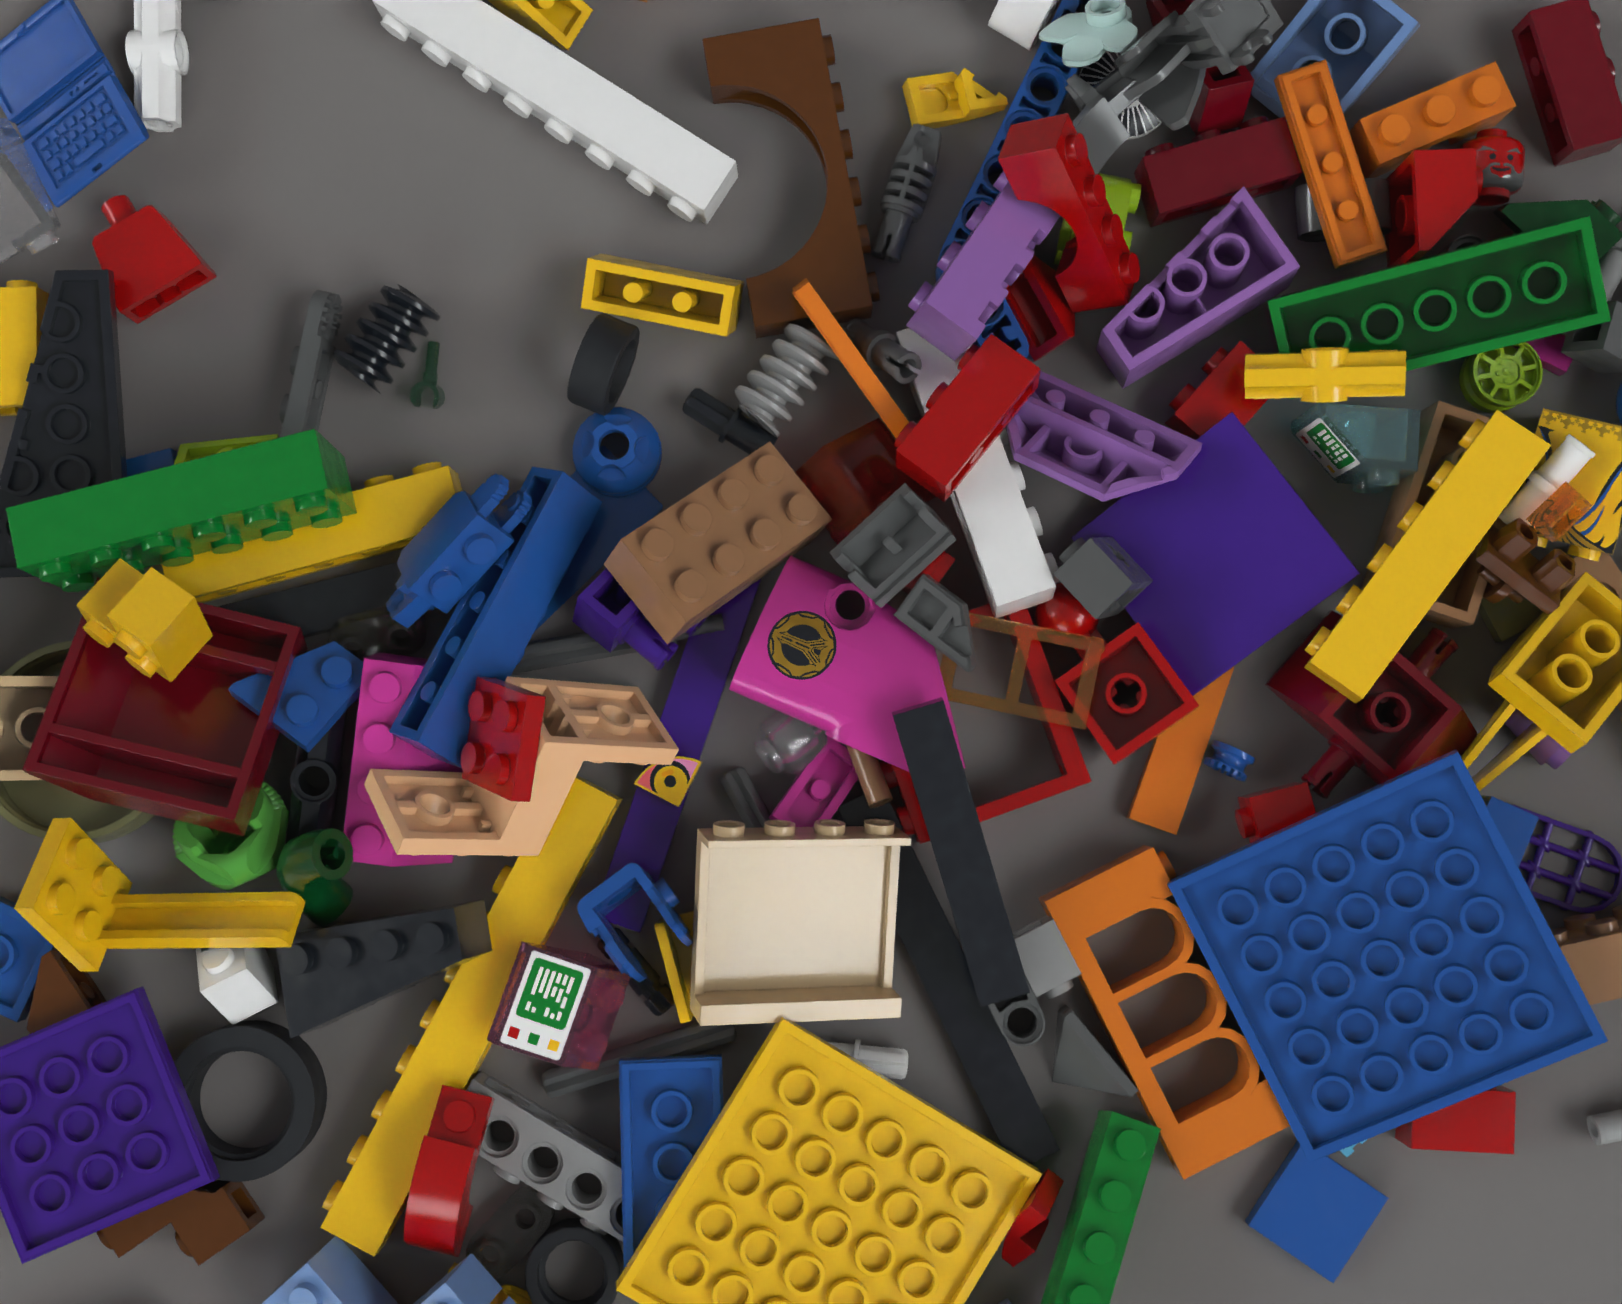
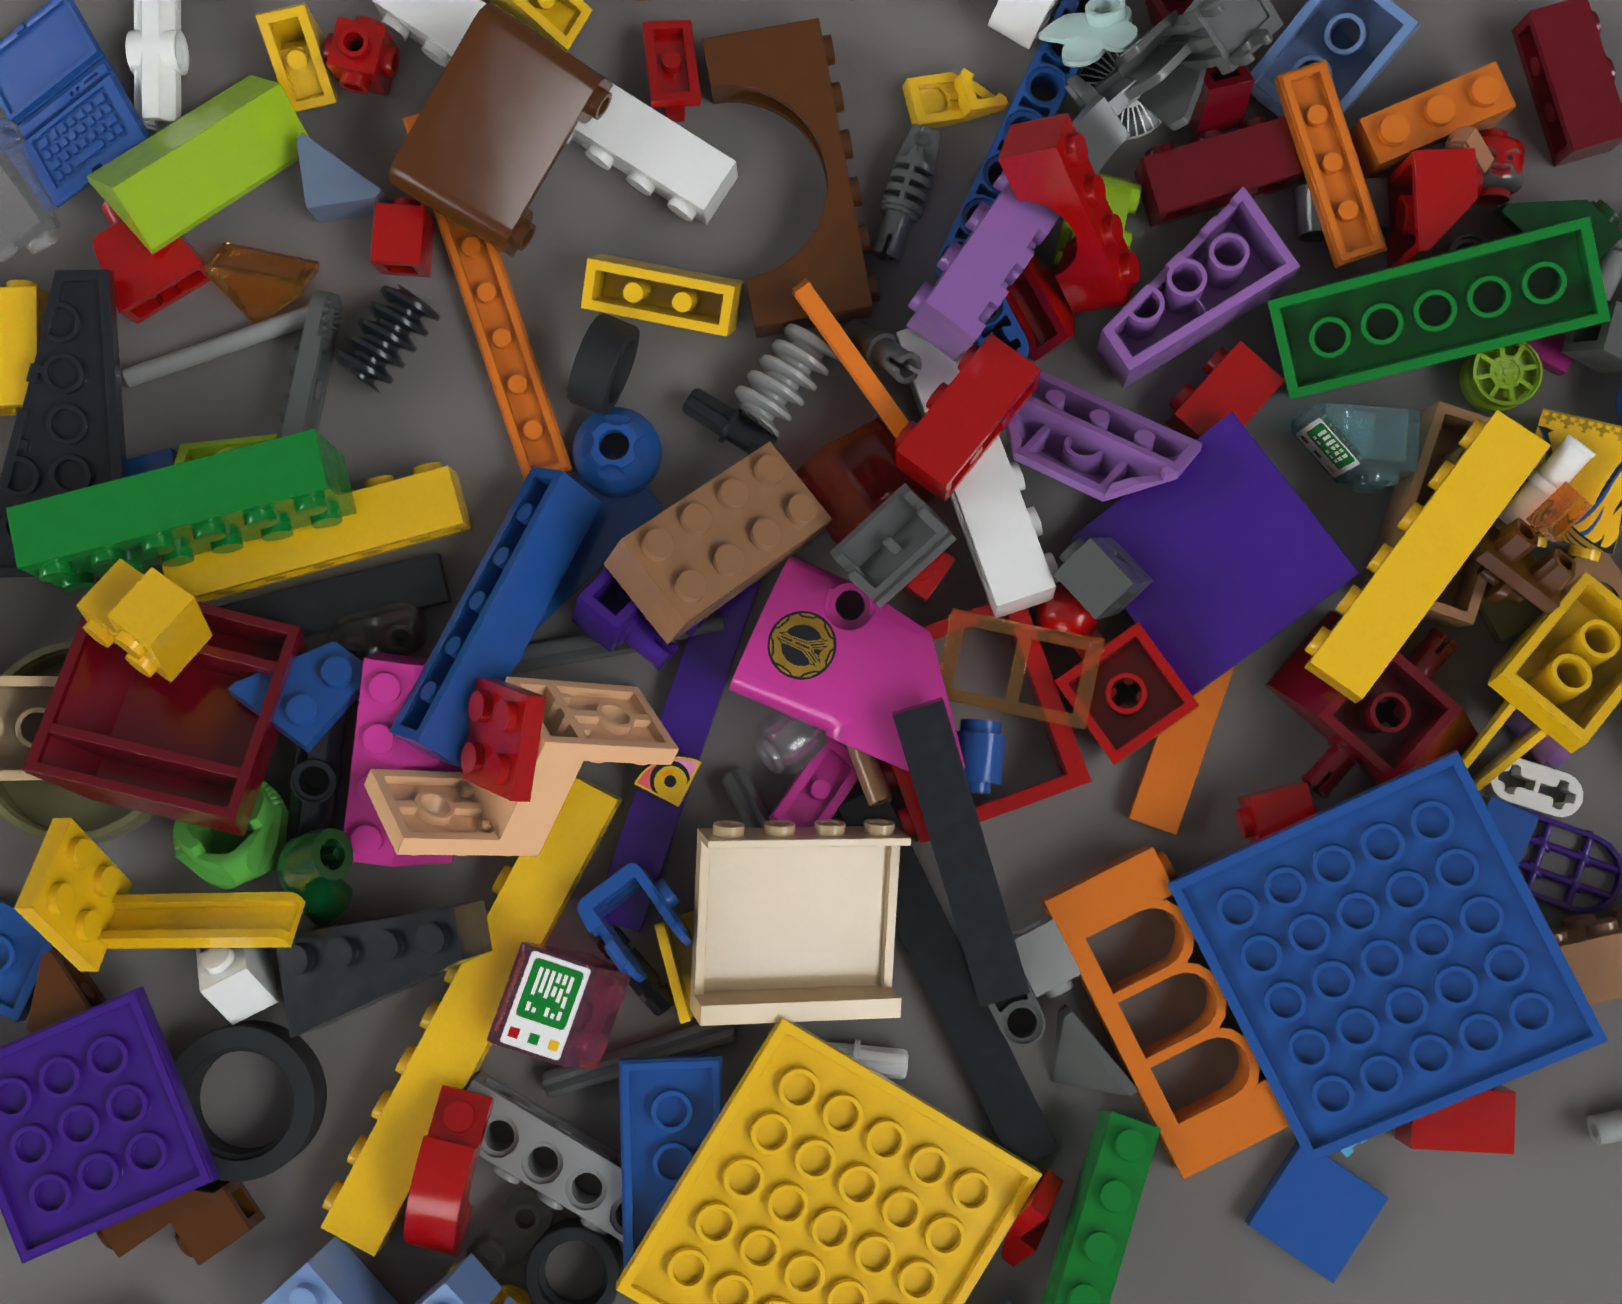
blue hinge [386,473,532,629] -> none
clear green hand [410,341,445,409] -> none
dark grey tile [894,574,976,672] -> none
blue bush [1203,740,1256,782] -> none
yellow piece [1244,347,1406,403] -> none
none -> lime slope [87,74,309,255]
none -> light grey bar [123,305,308,388]
none -> clear orange slope [205,242,319,324]
none -> yellow slope [255,2,338,112]
none -> sand blue slope [296,133,391,223]
none -> red brick [323,16,400,96]
none -> red brick [370,197,435,277]
none -> reddish brown windscreen [389,2,613,257]
none -> orange tile [402,113,574,481]
none -> red plate [643,20,701,122]
none -> blue brick [956,719,1006,794]
none -> nougat tile [1443,127,1494,173]
none -> white beam [1484,758,1583,817]

